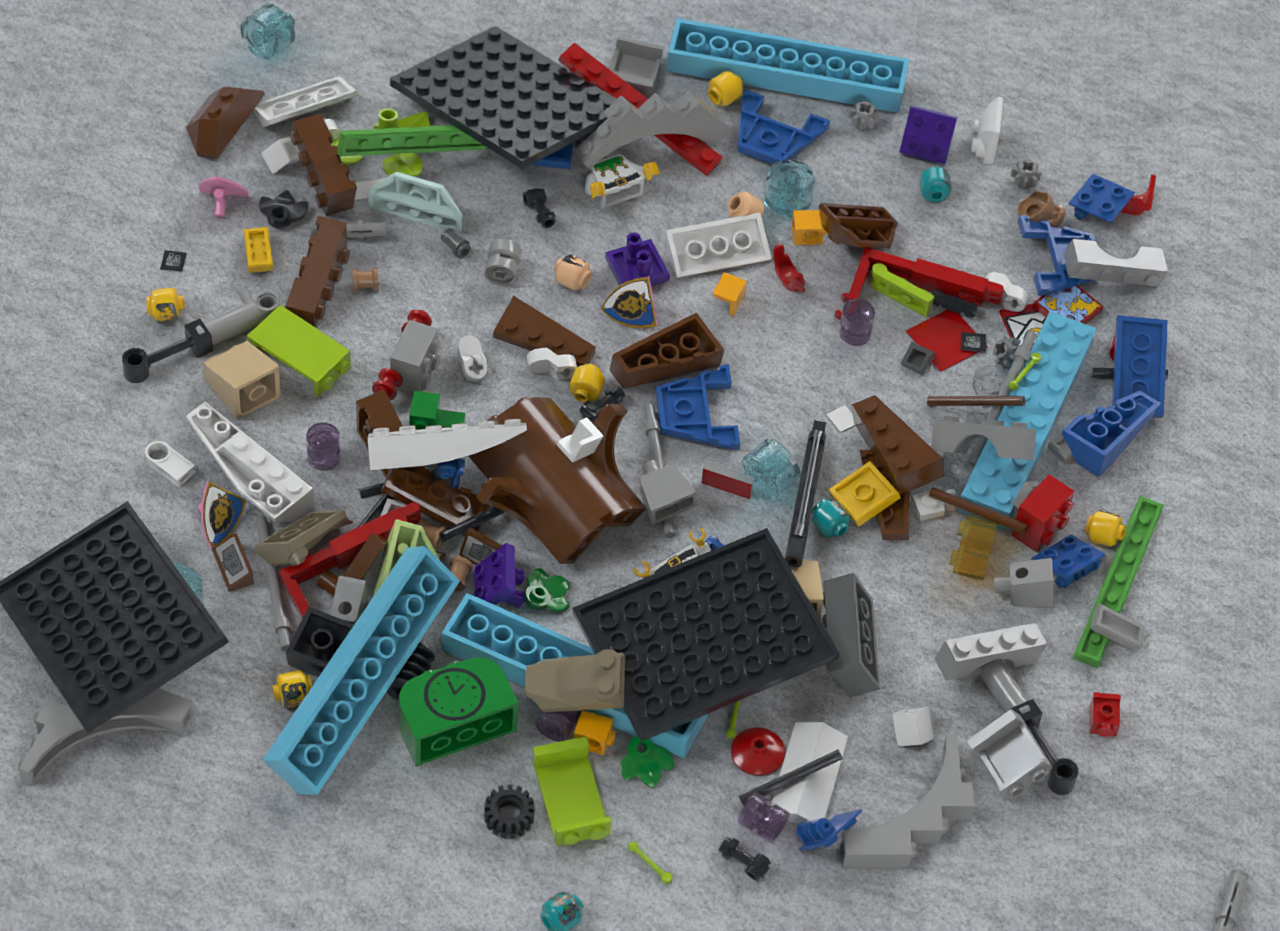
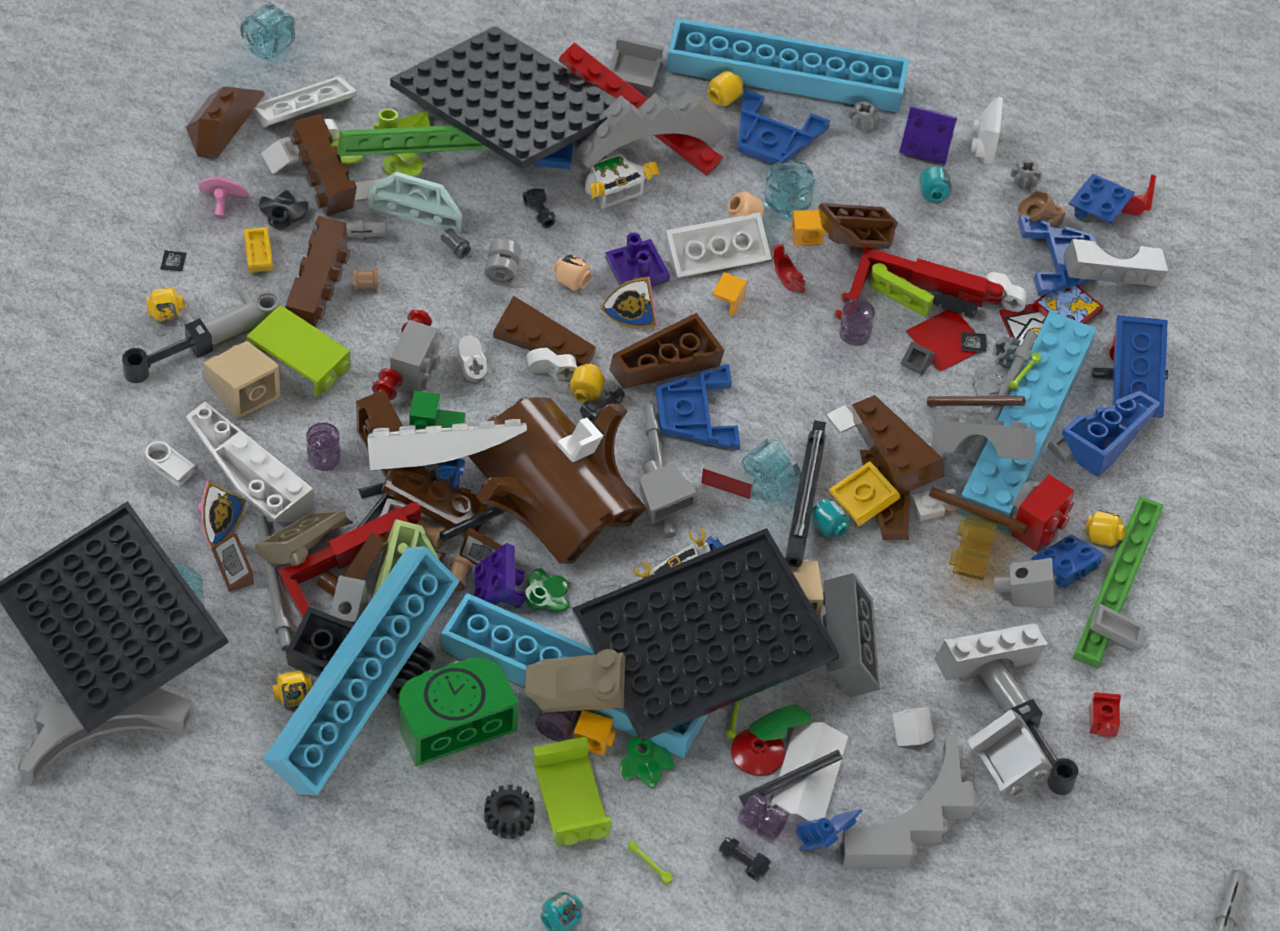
none -> green slope [749,704,812,741]

